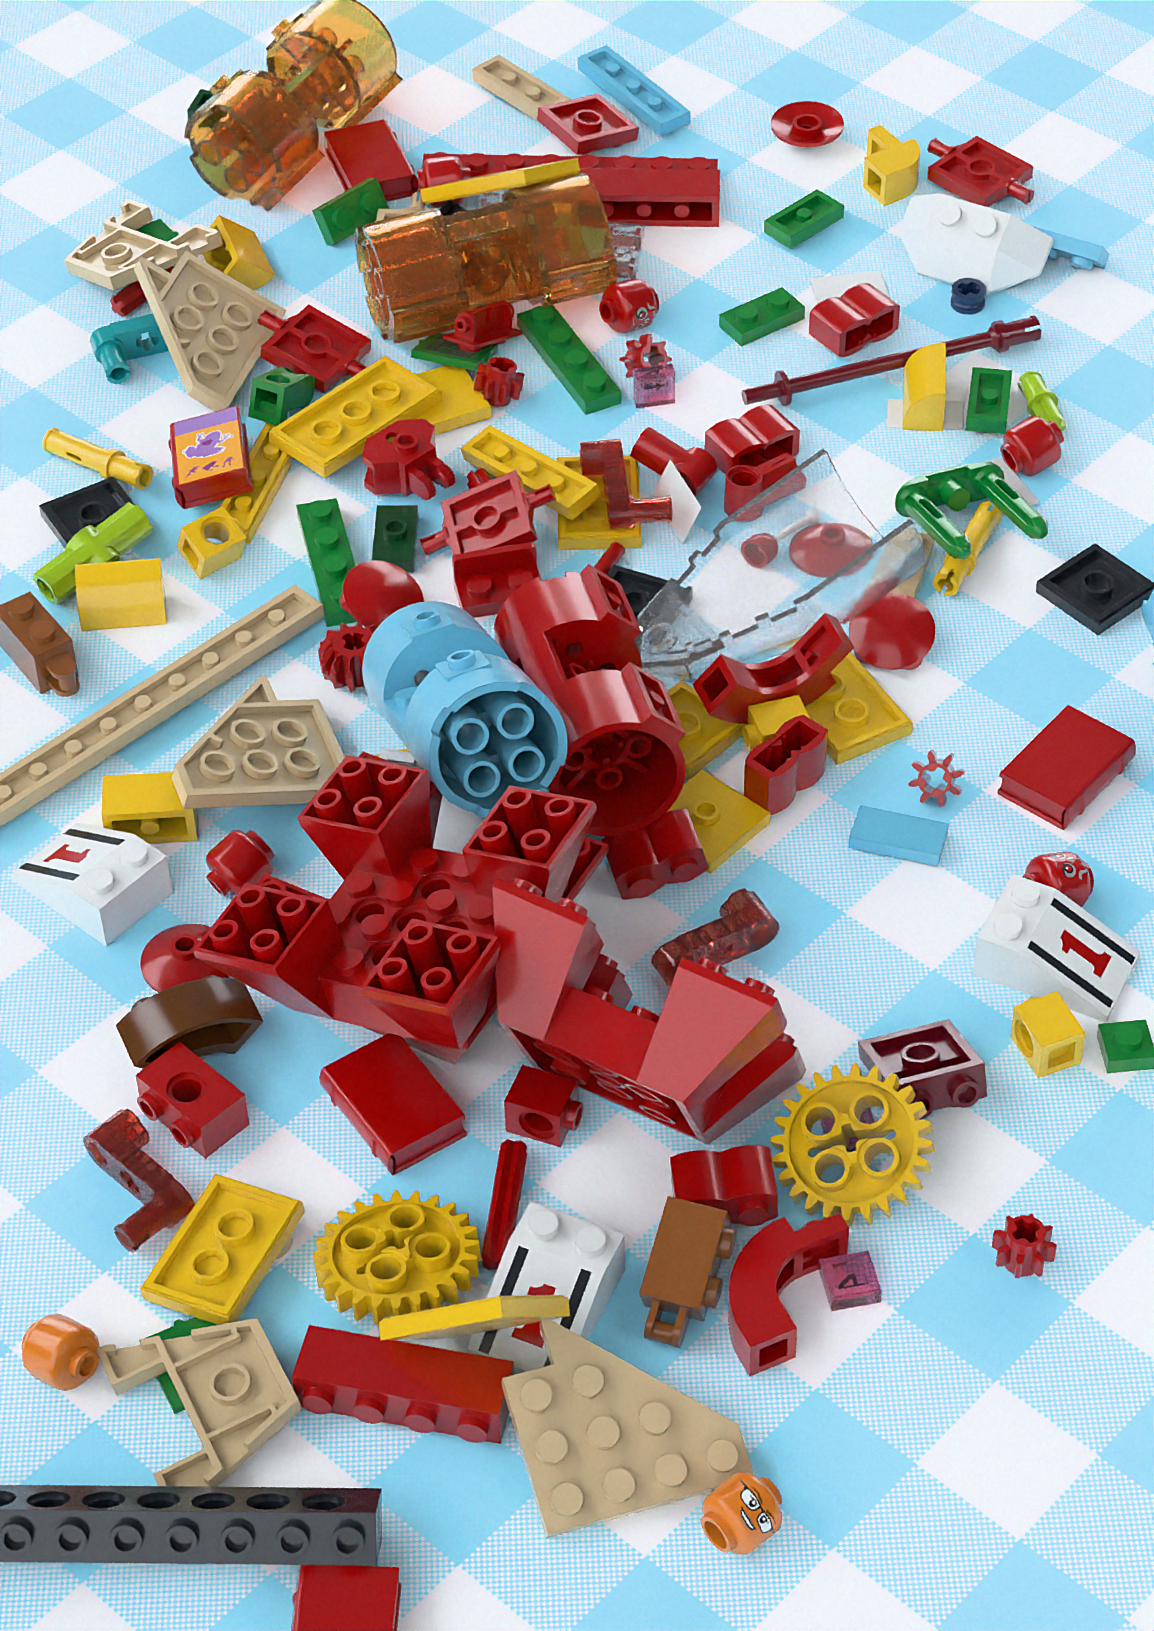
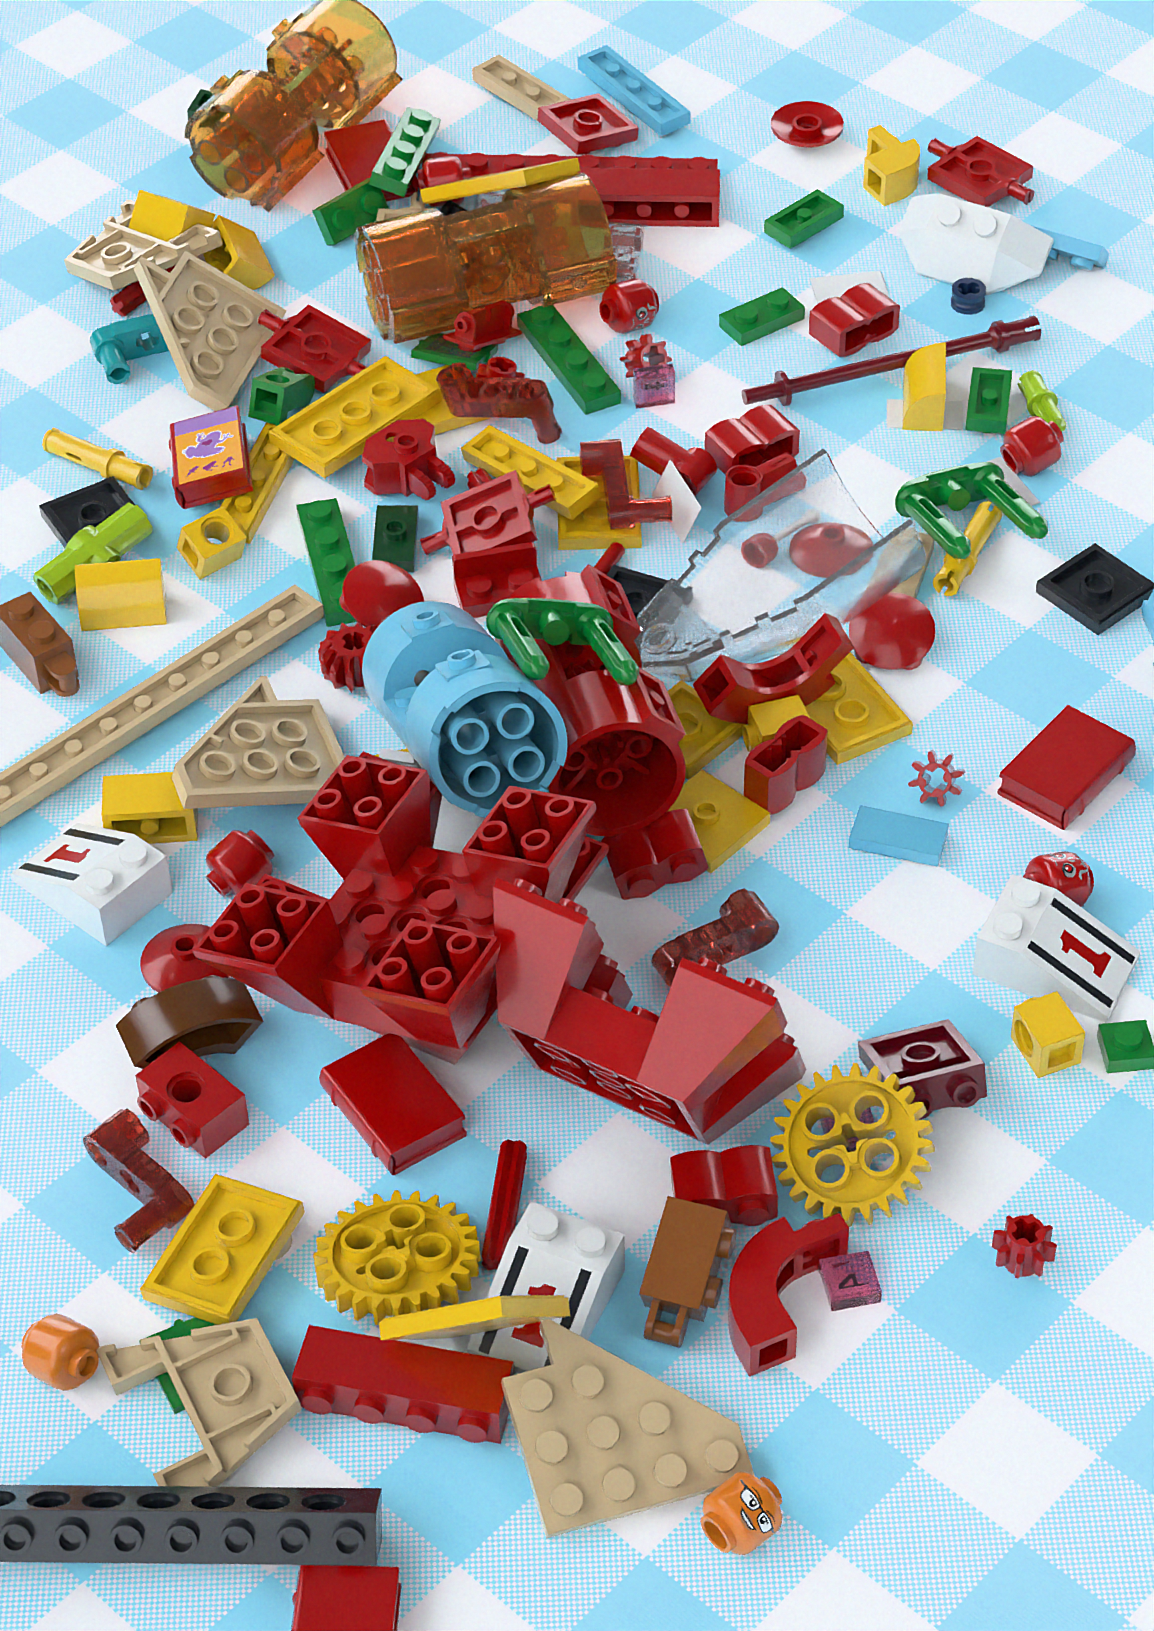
red brick [504,1064,584,1148] -> none
none -> yellow brick [128,189,215,242]
none -> plate [369,107,441,197]
none -> clear red beam [436,362,562,444]
none -> green piece [486,598,639,686]

